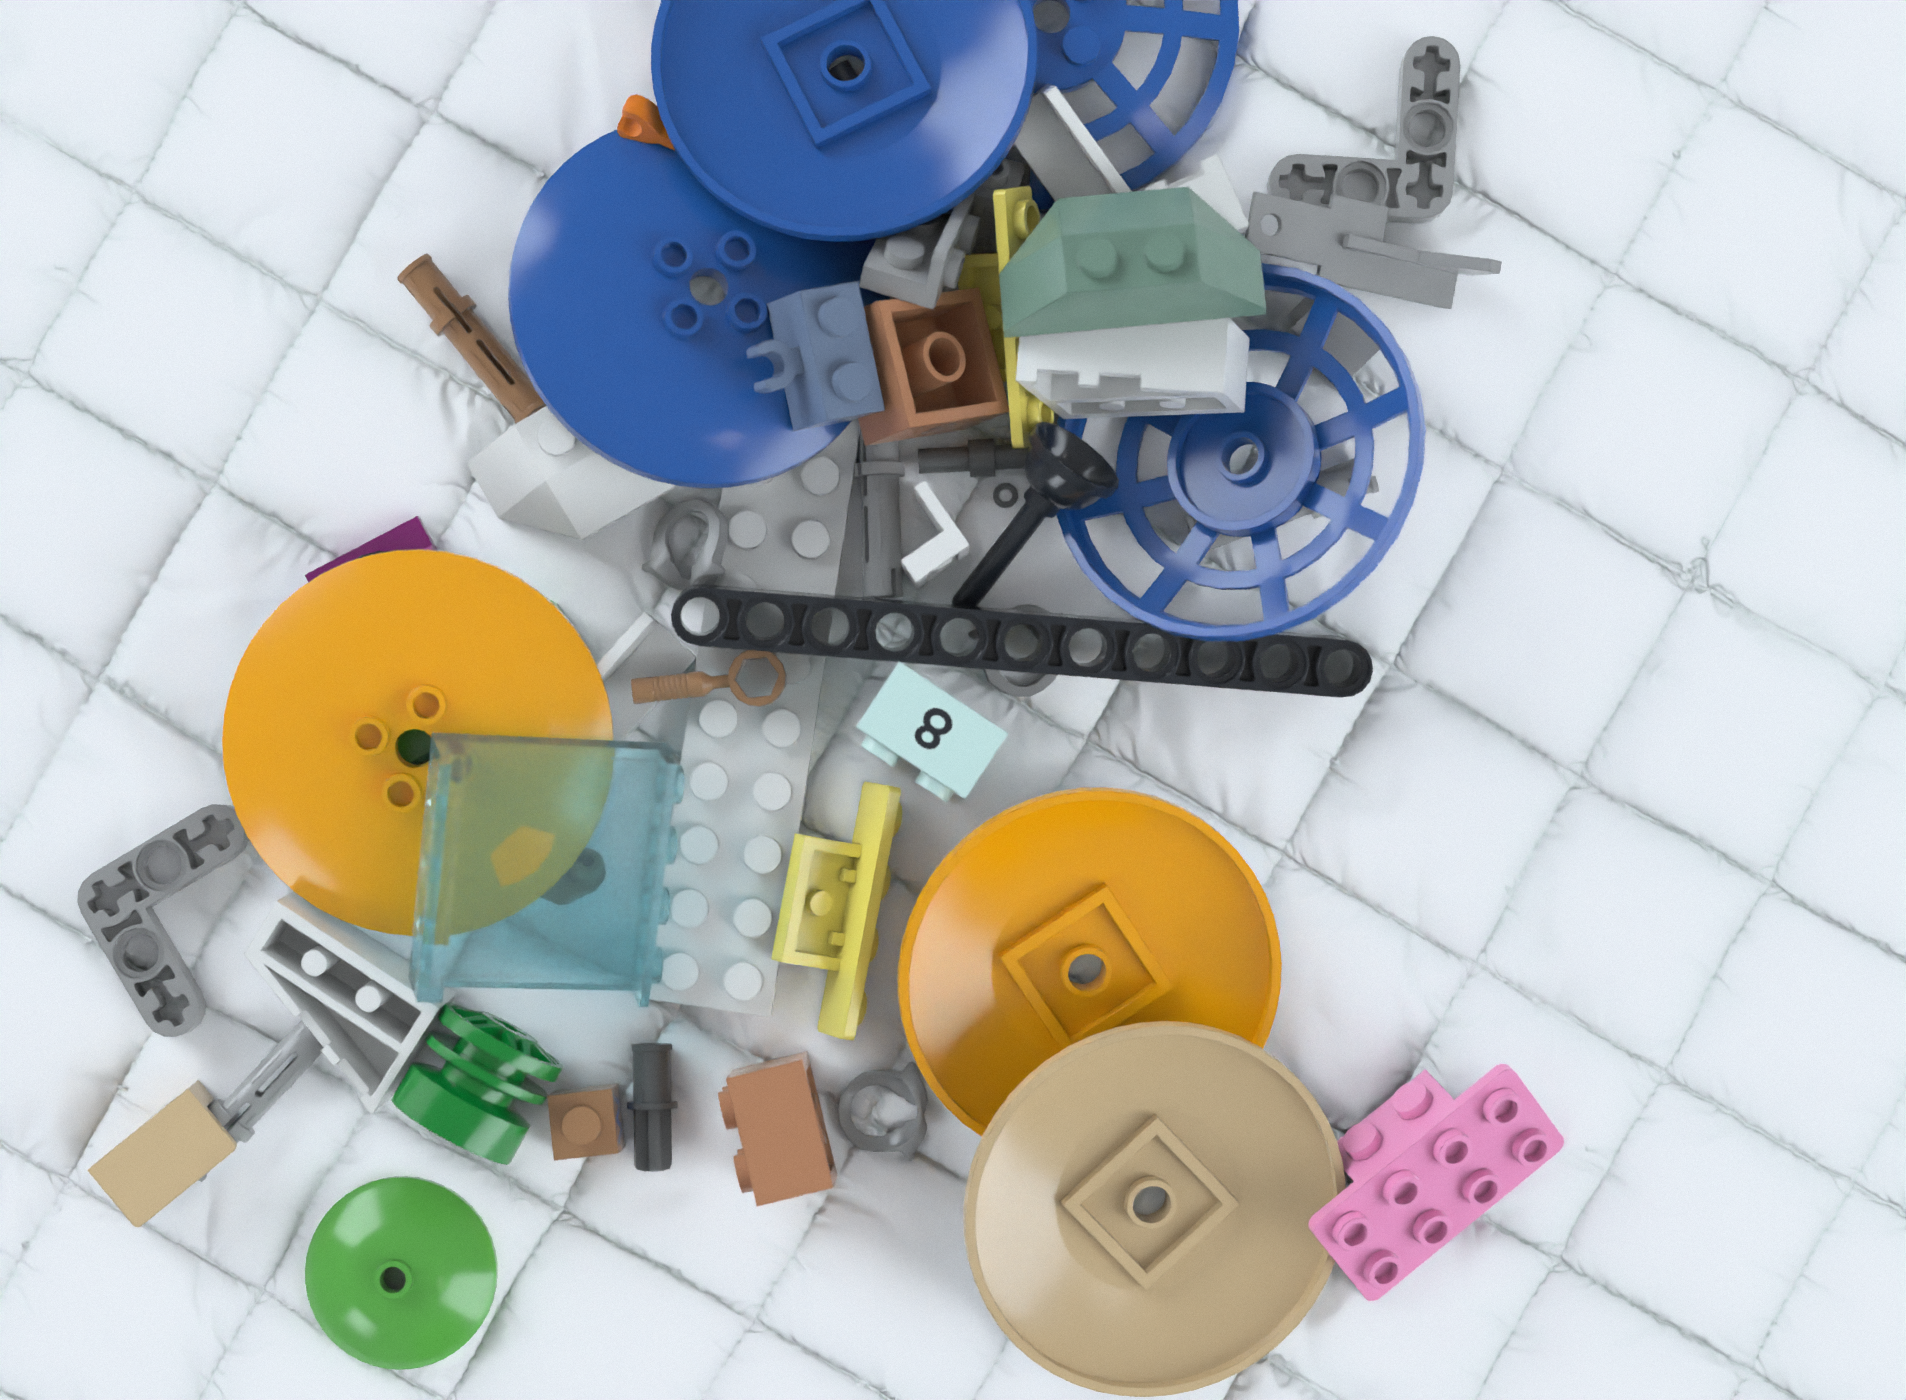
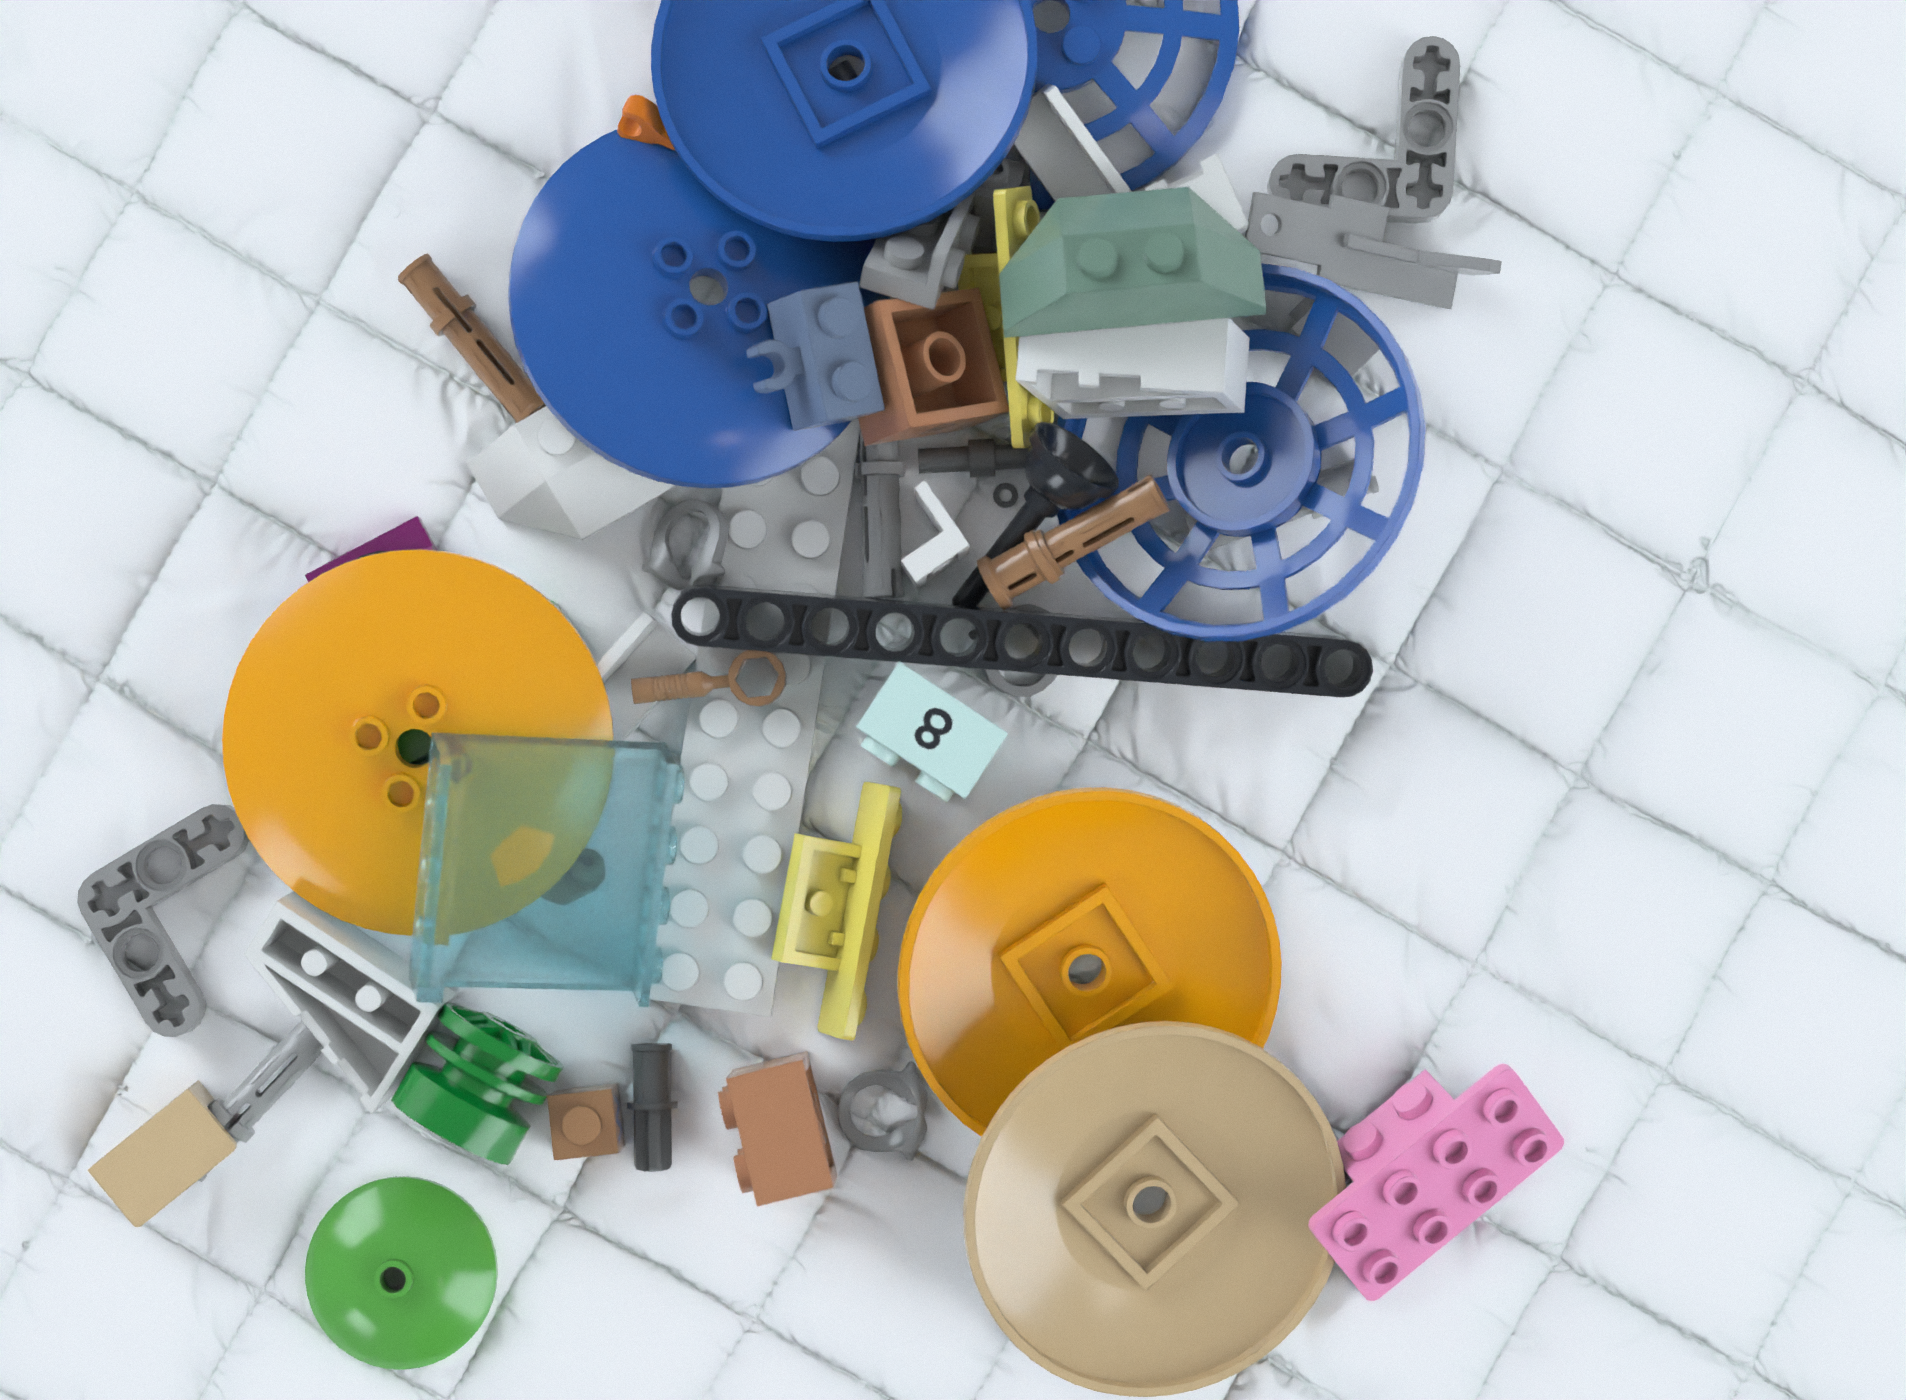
none -> medium nougat pin [976,474,1170,610]

